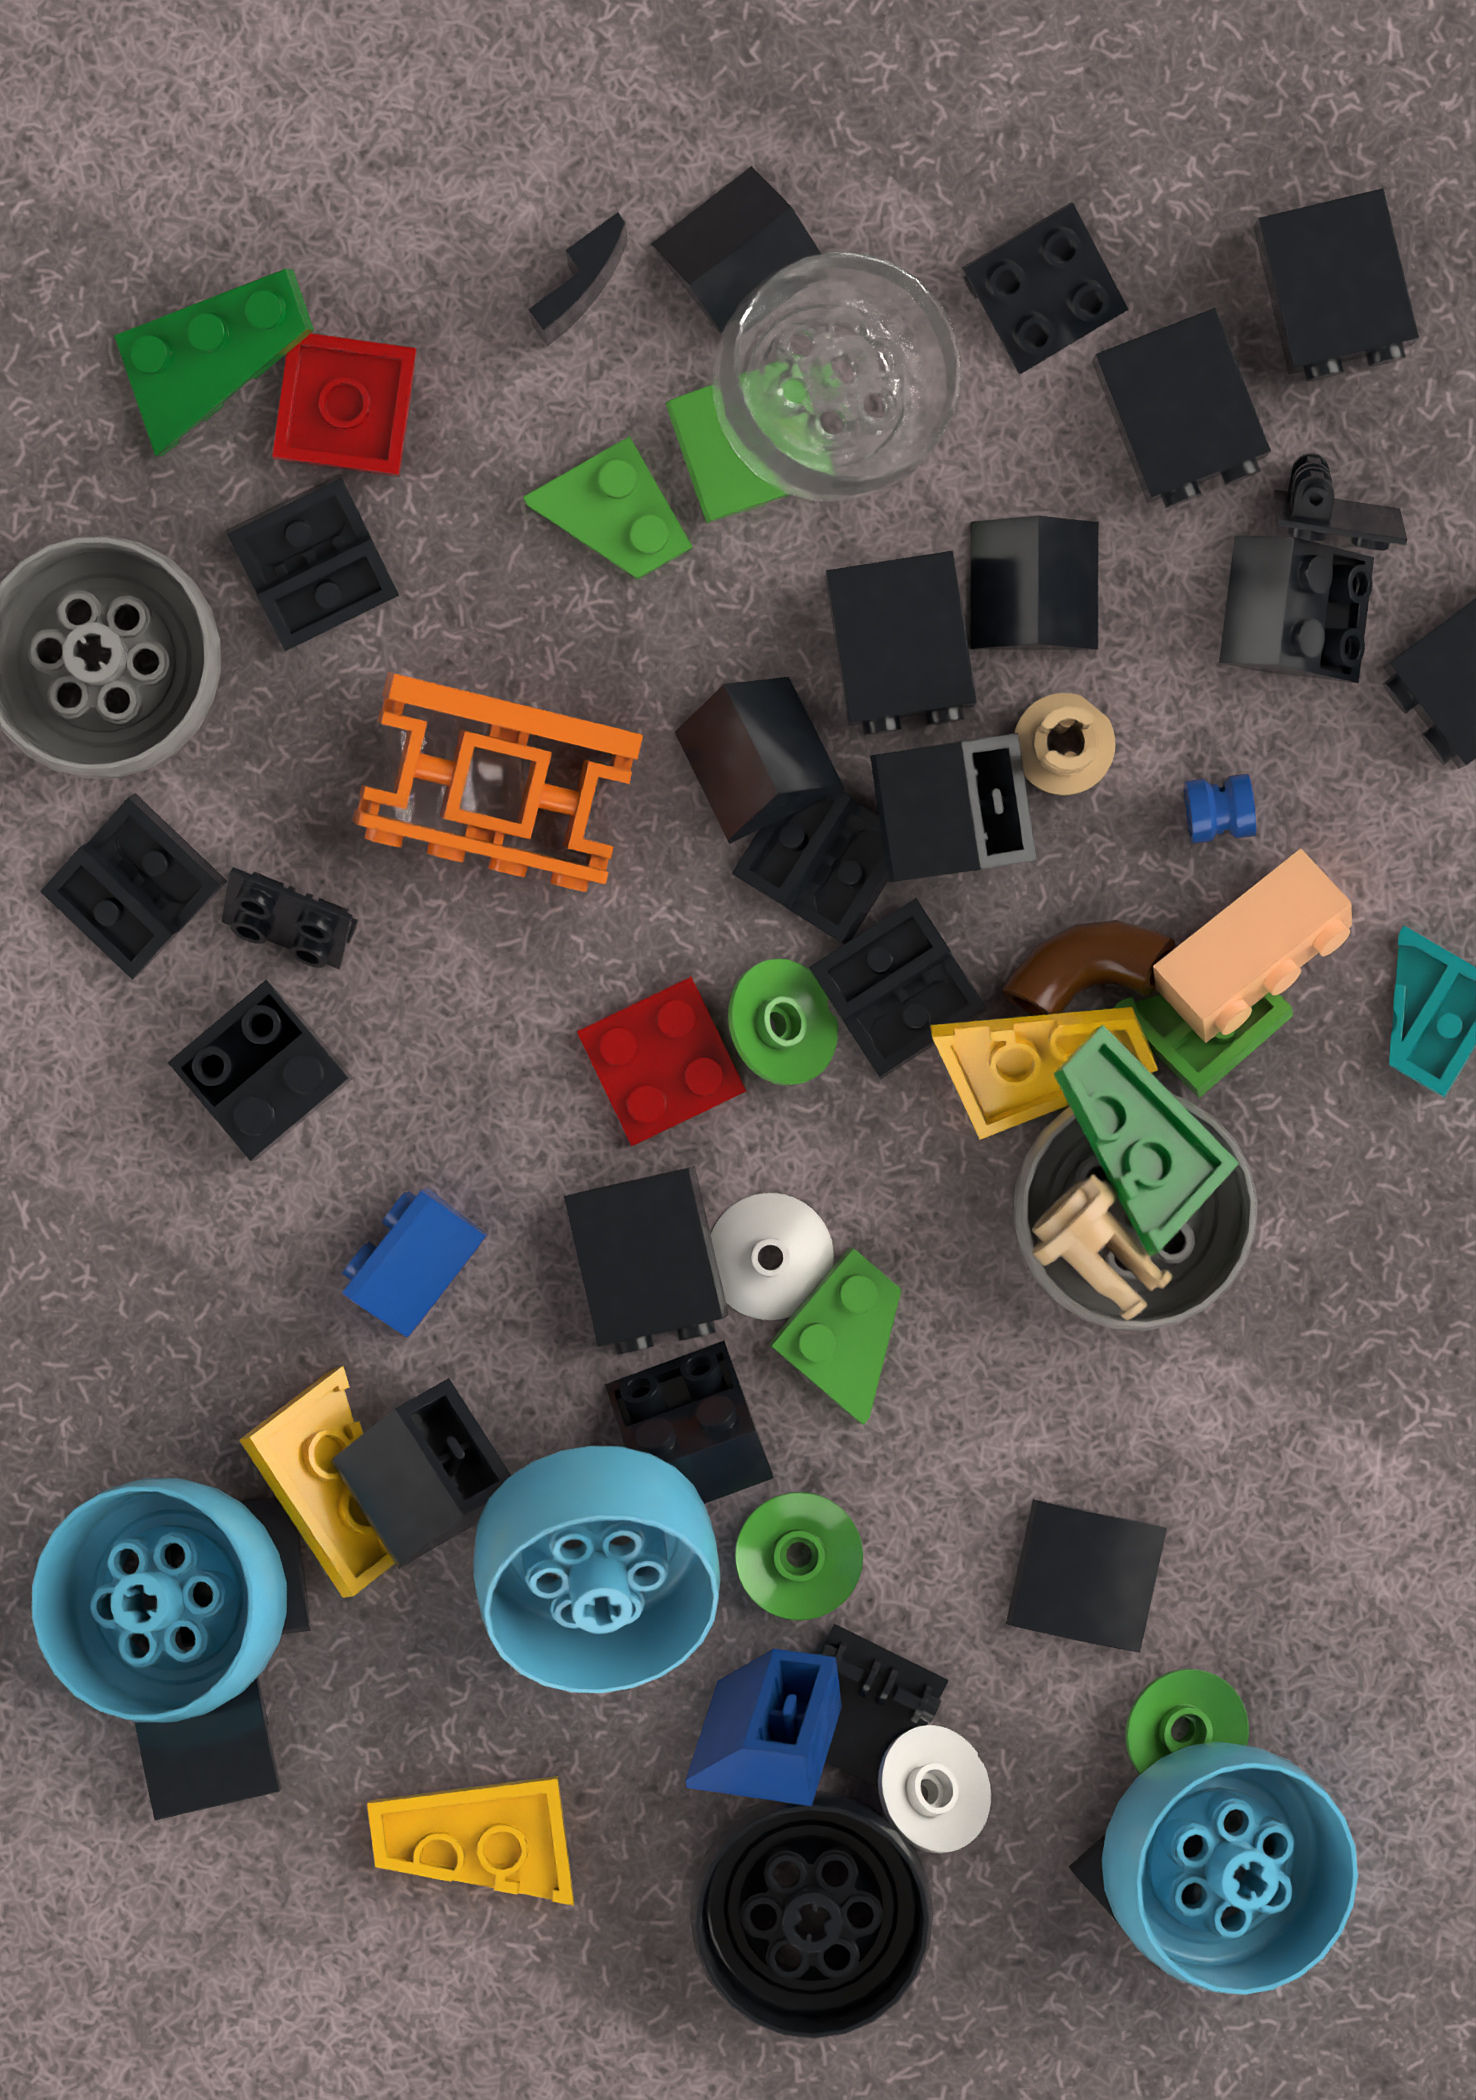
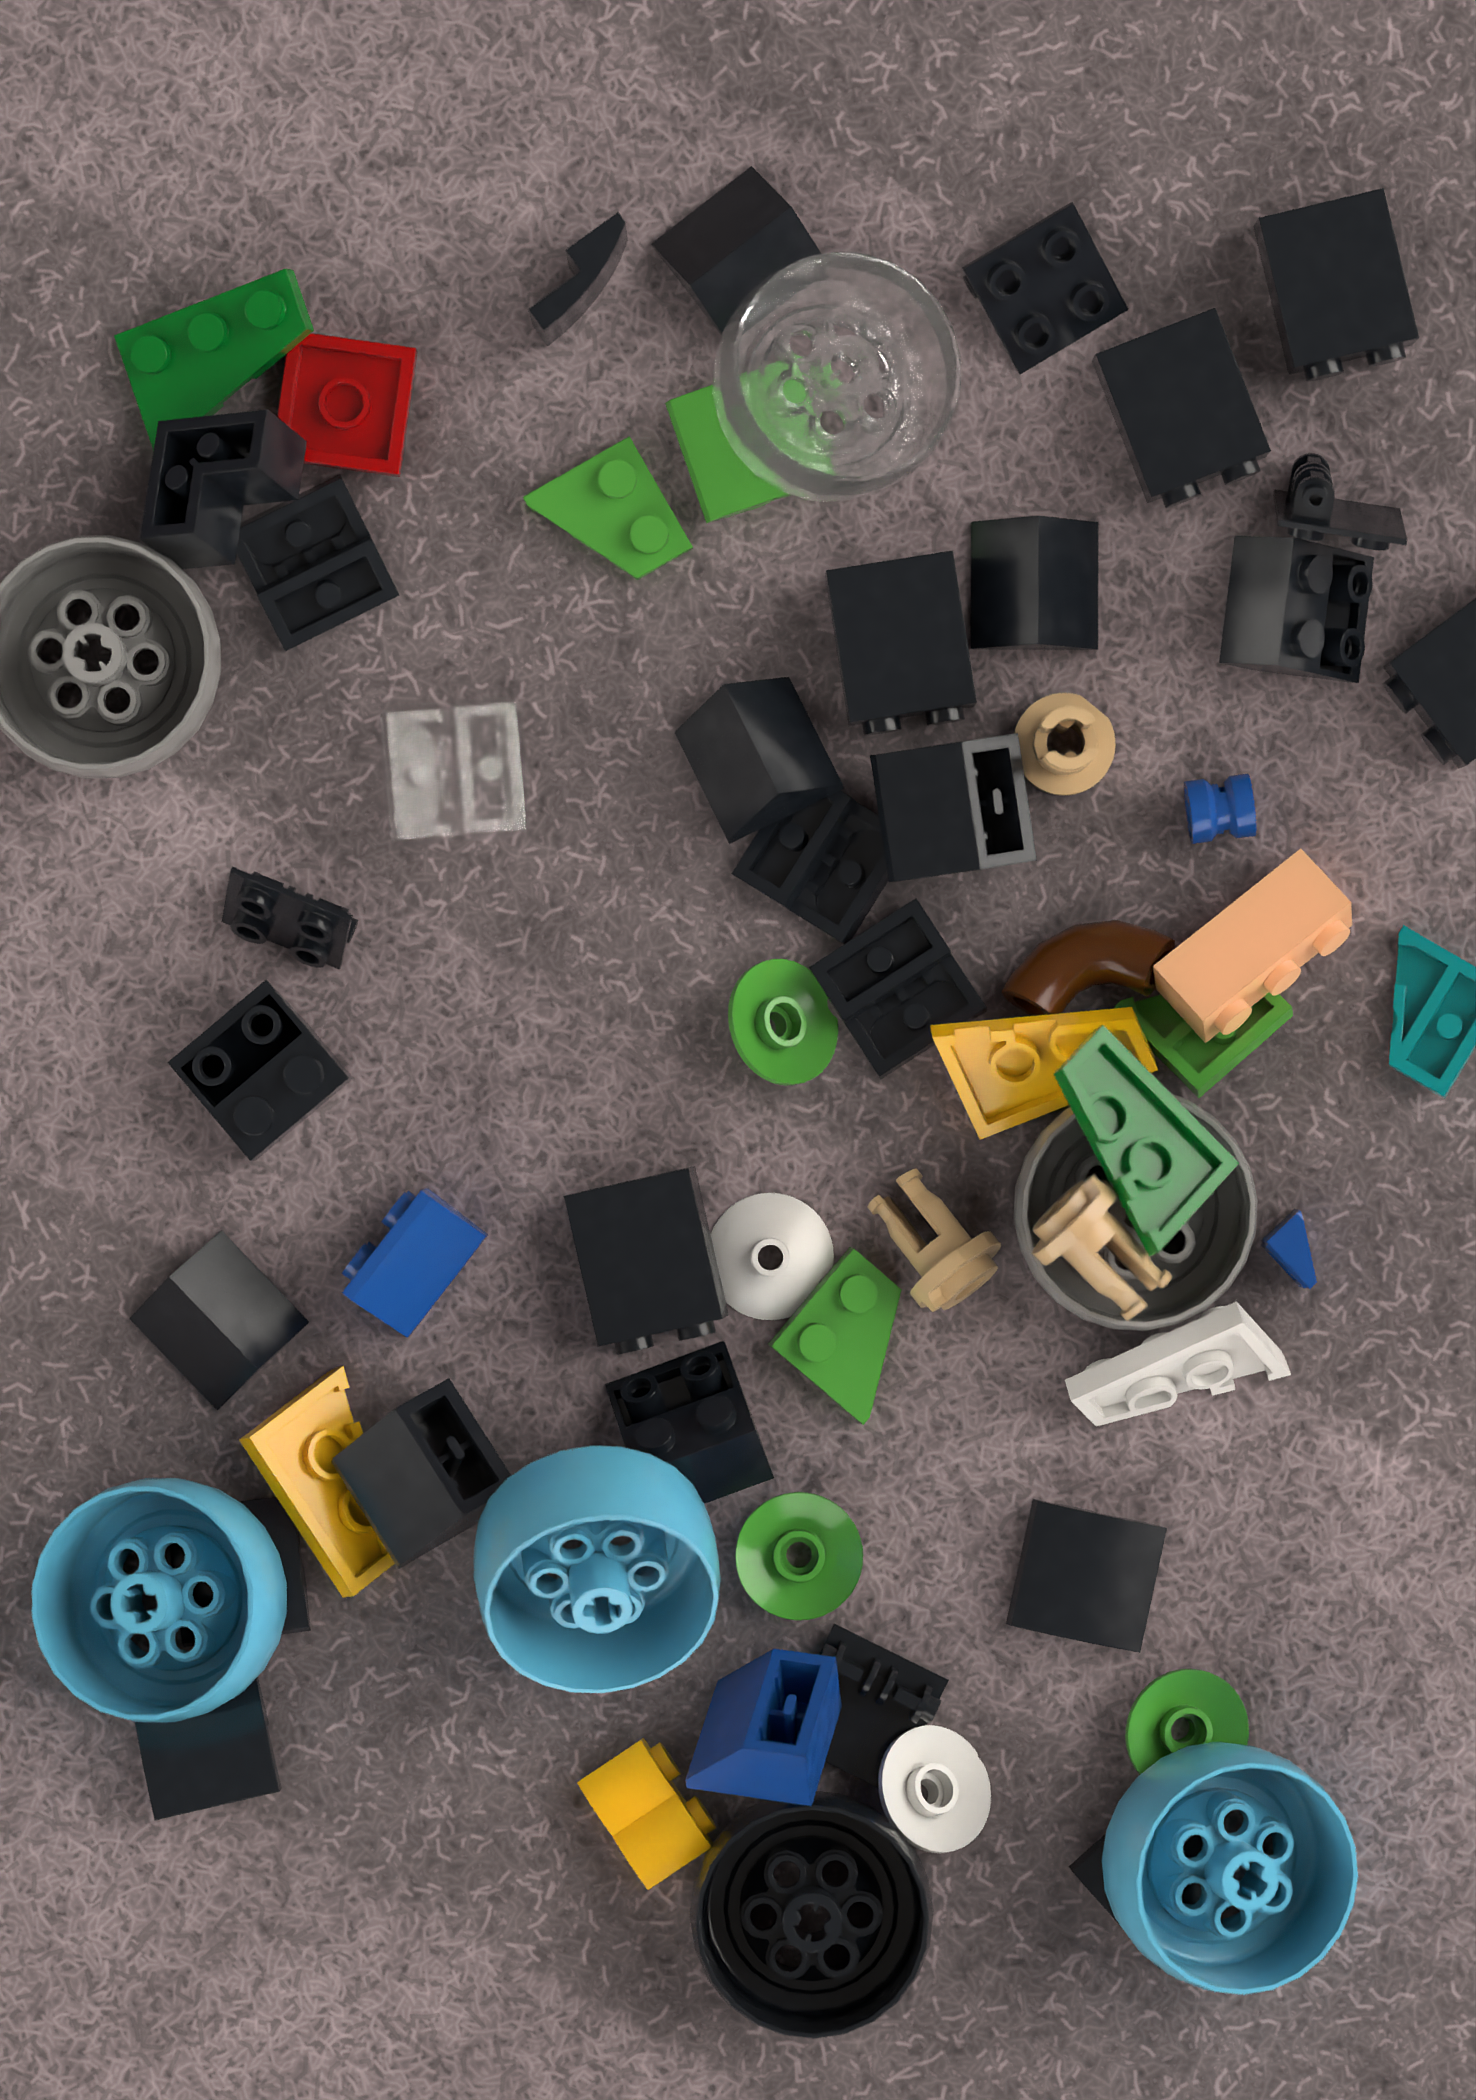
black slope [40,793,228,980] -> none
orange fence [352,672,643,892] -> none
yellow wing [367,1776,575,1906] -> none
red plate [576,976,747,1147] -> none
none -> black slope [129,1230,309,1410]
none -> black brick [140,409,307,569]
none -> yellow brick [577,1738,717,1890]
none -> tan piece [867,1168,1001,1312]
none -> white wing [1065,1301,1291,1427]
none -> blue slope [1261,1209,1317,1289]

